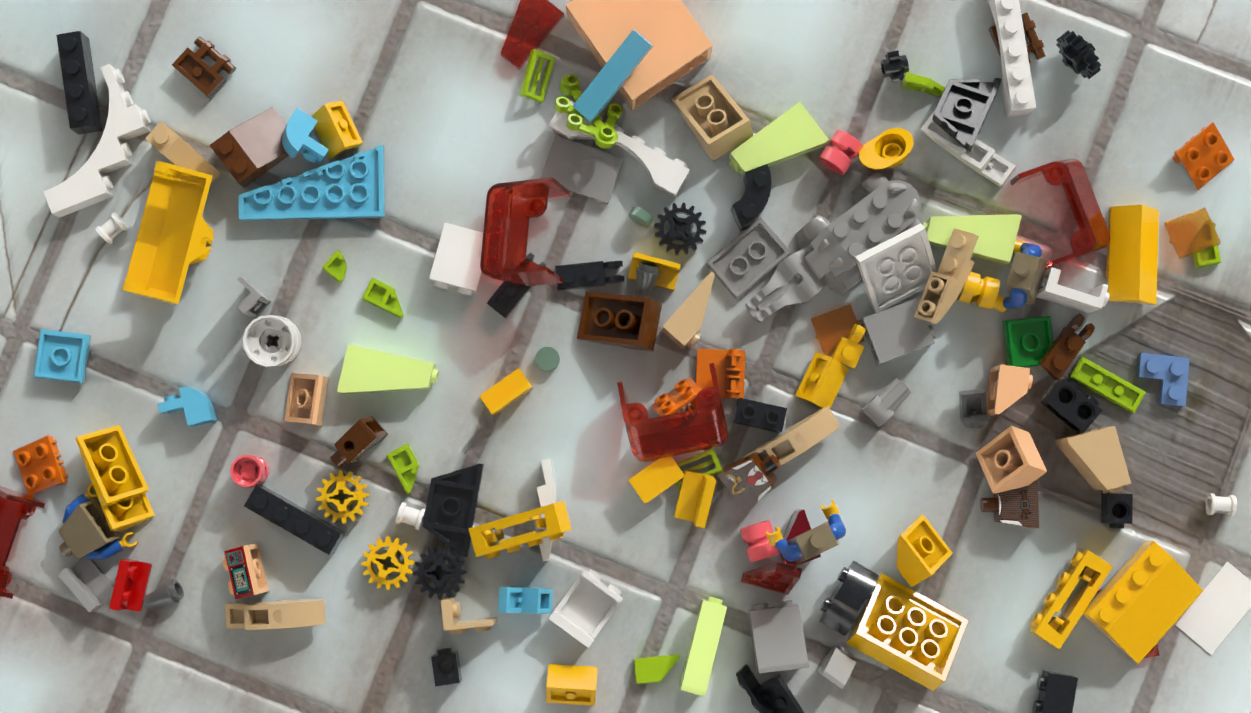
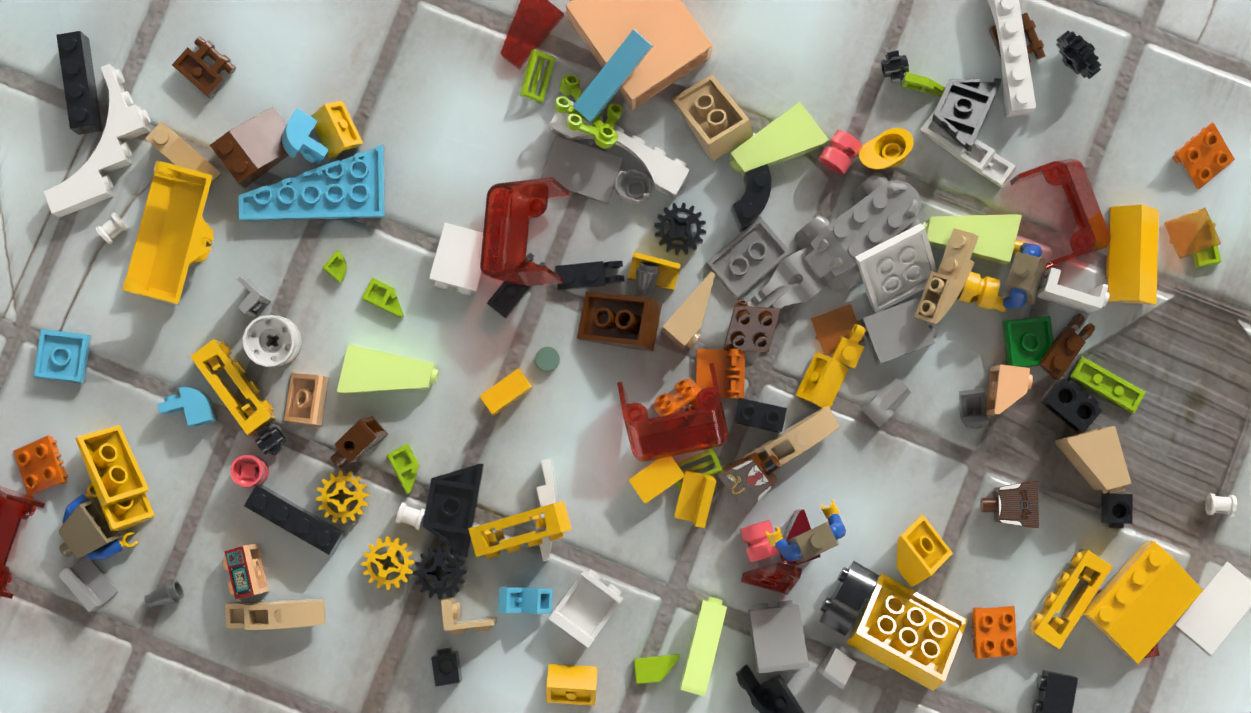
red bracket [109,559,152,612] -> none
sand green tile [628,207,653,228] -> none
light nougat slope [975,426,1047,494] -> none
medium blue plate [1136,353,1190,407] -> none
none -> yellow brick [190,339,276,436]
none -> black gear [255,425,286,455]
none -> light grey hair [615,168,652,205]
none -> reddish brown hinge [723,299,780,352]
none -> orange hinge [970,606,1017,659]

